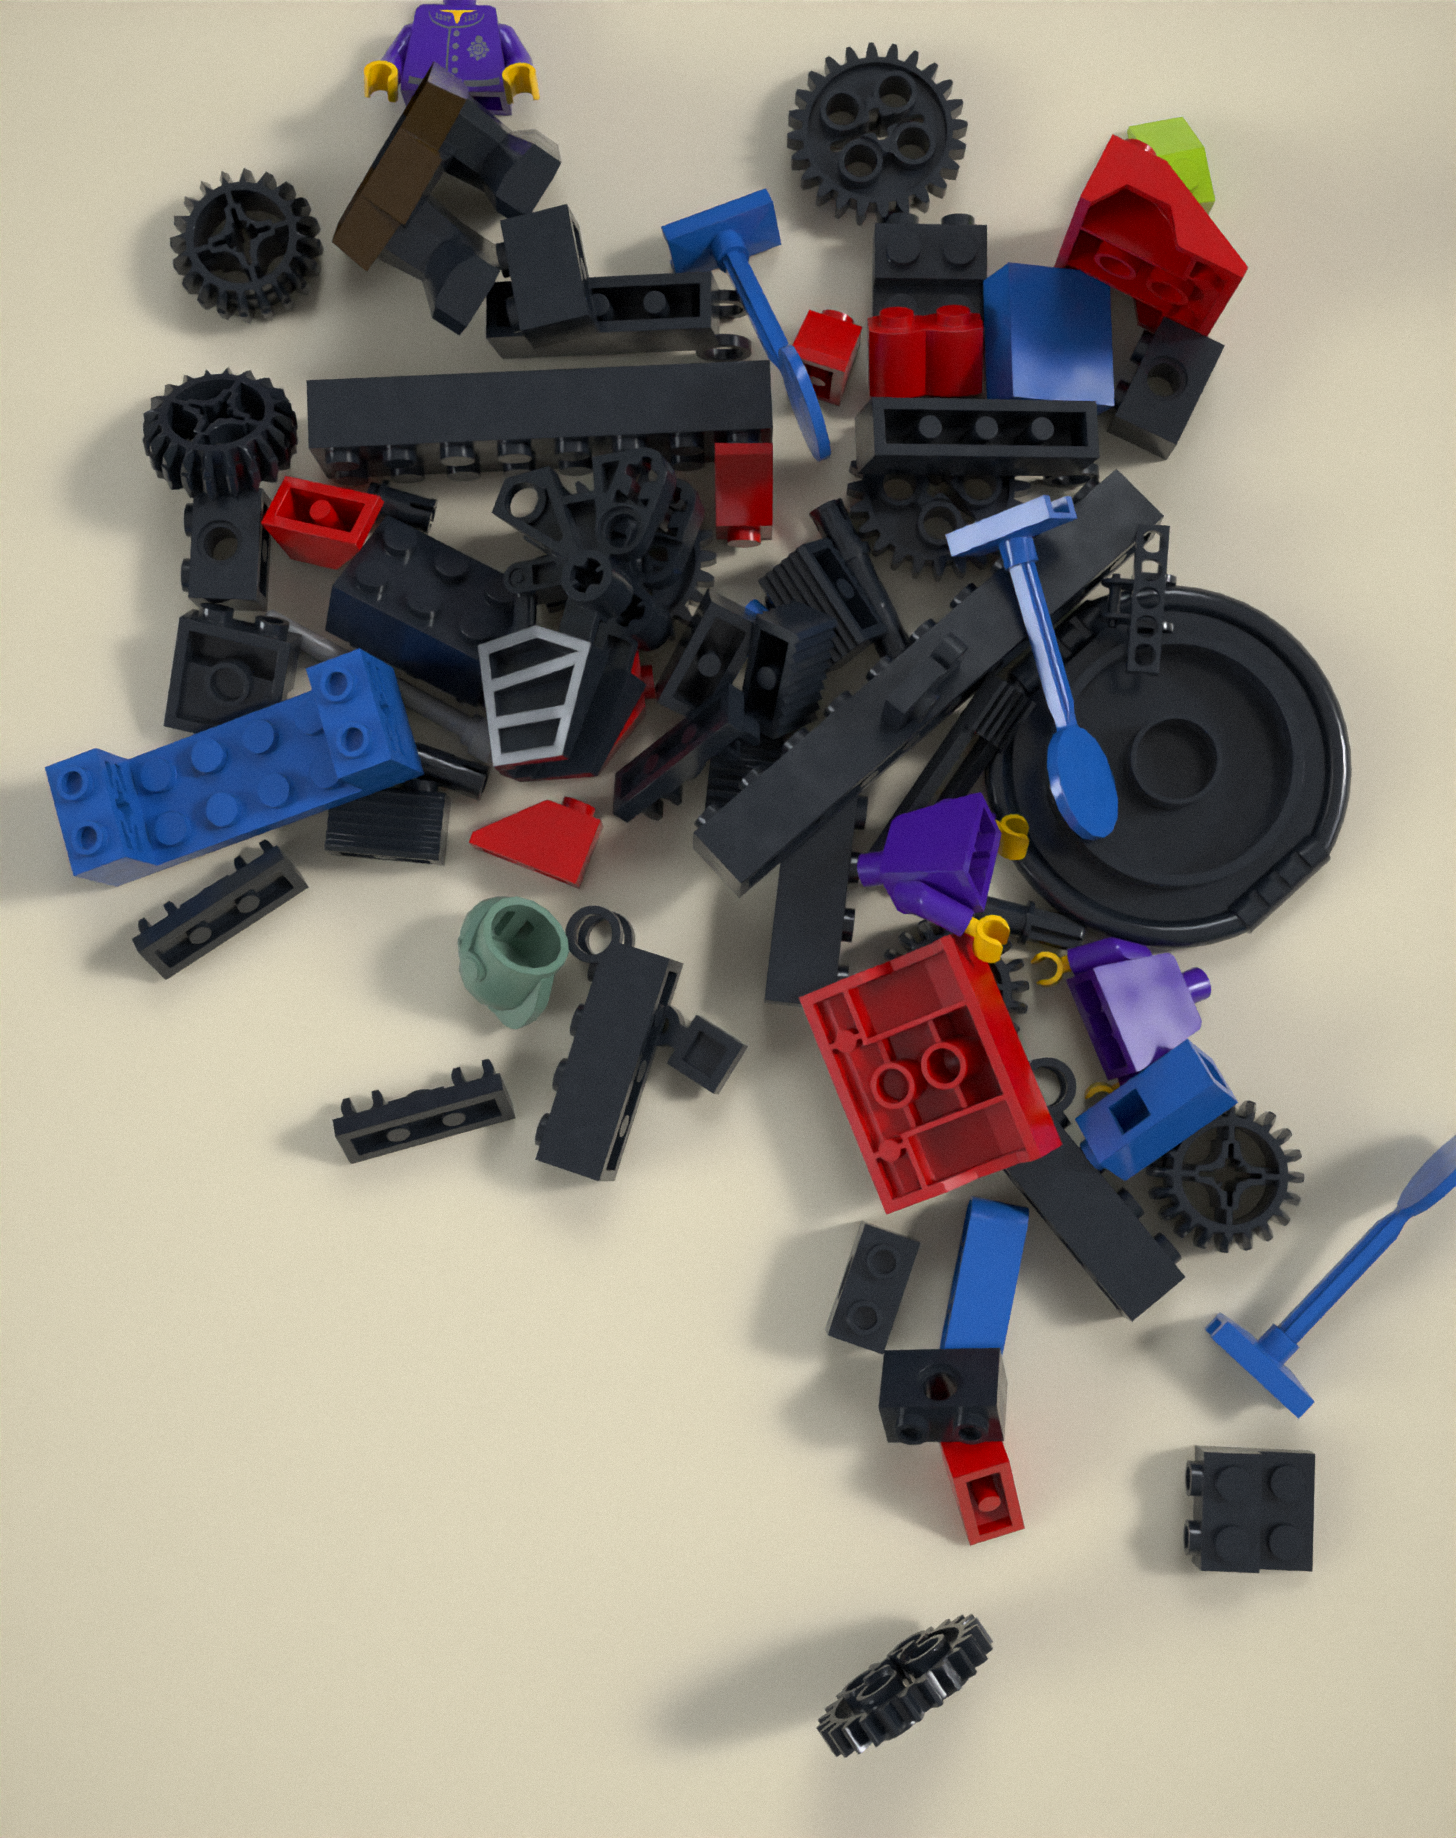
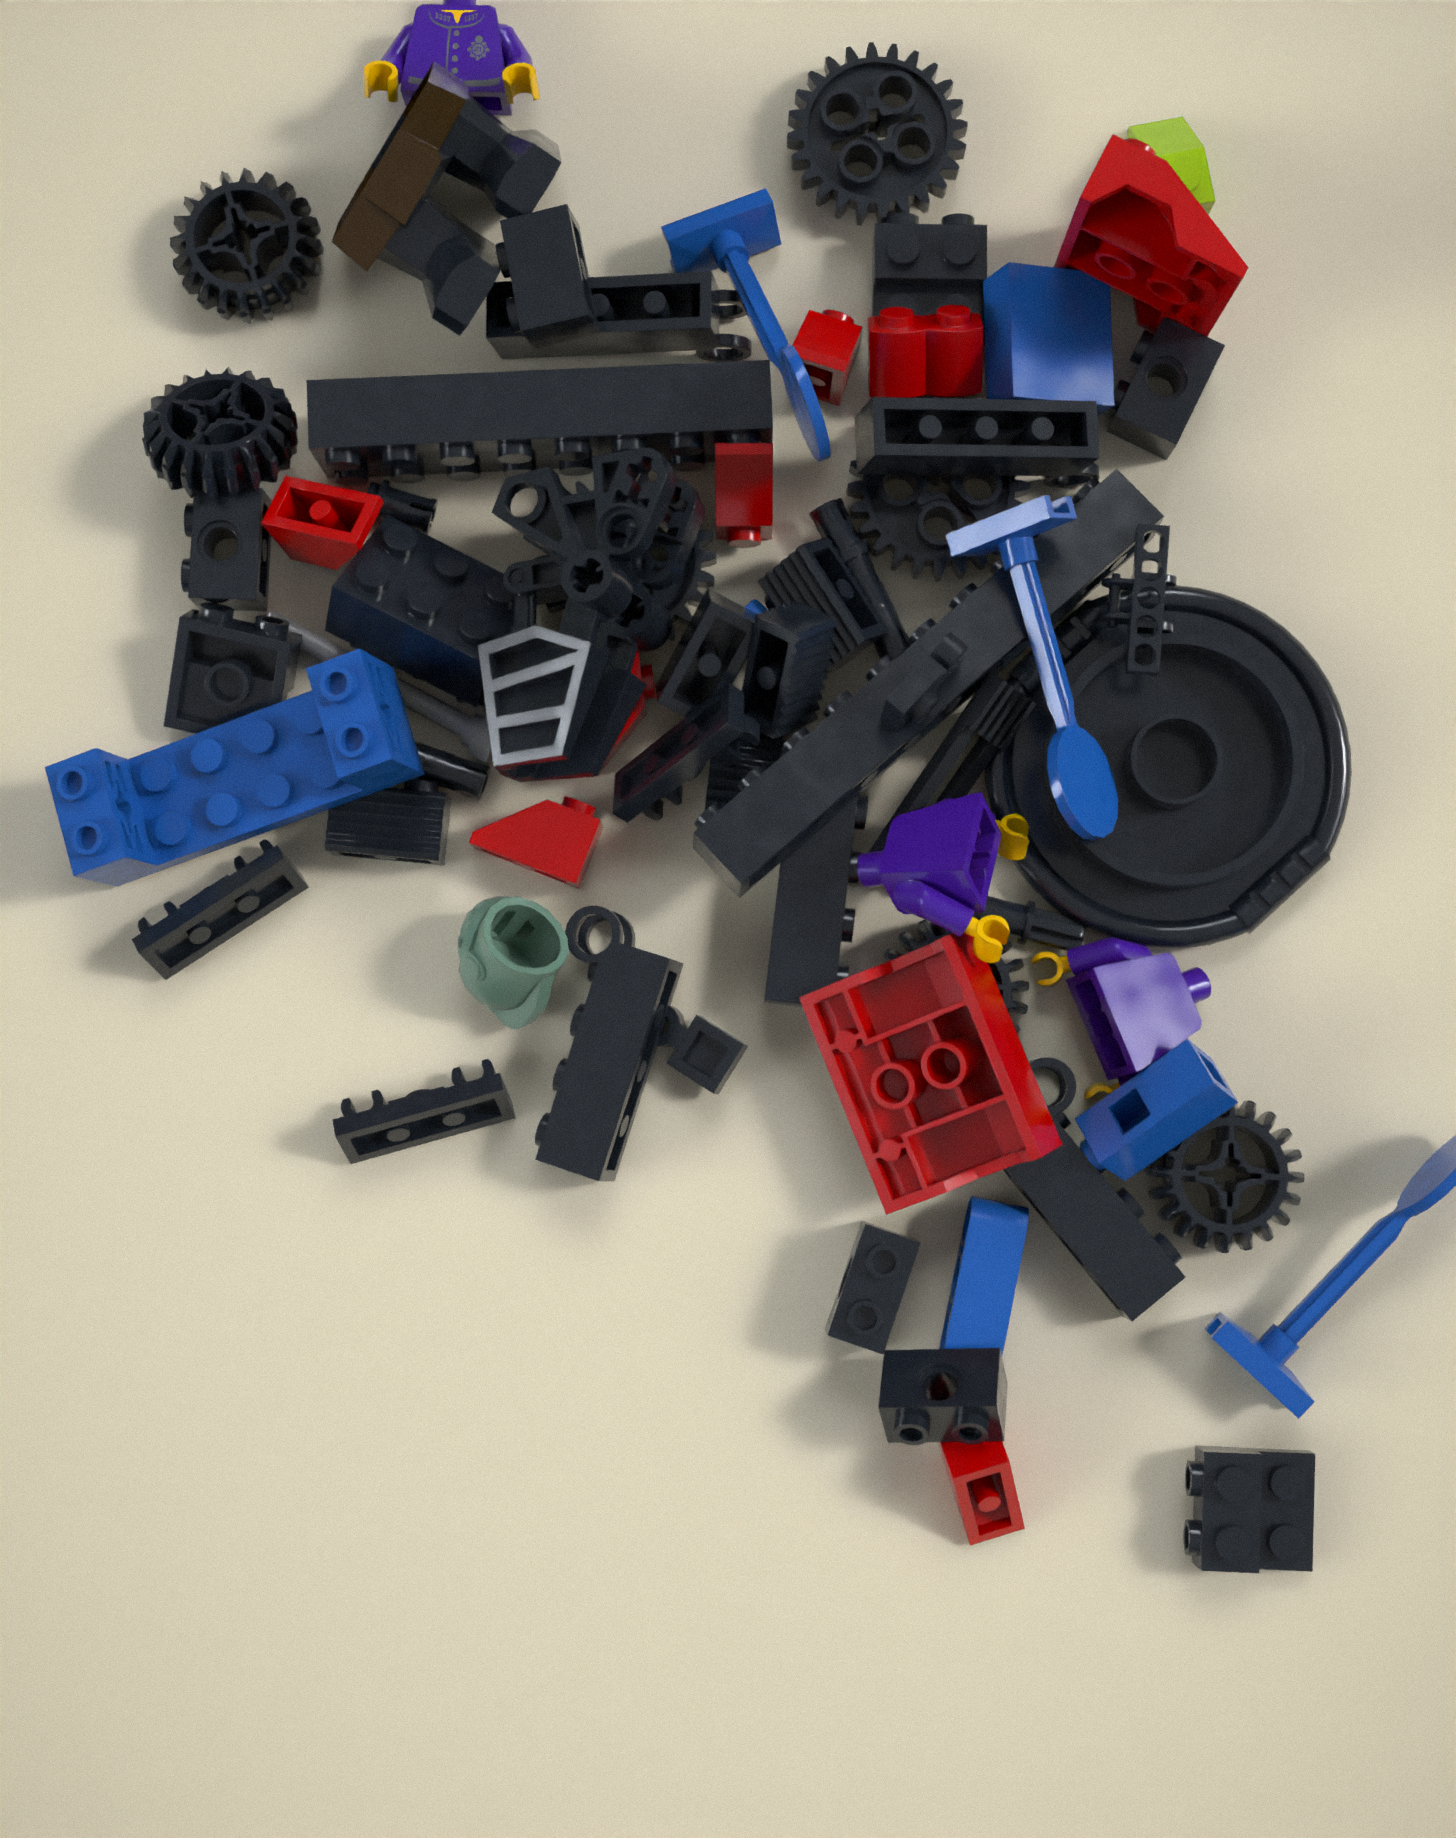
black gear [816,1614,993,1758] -> none

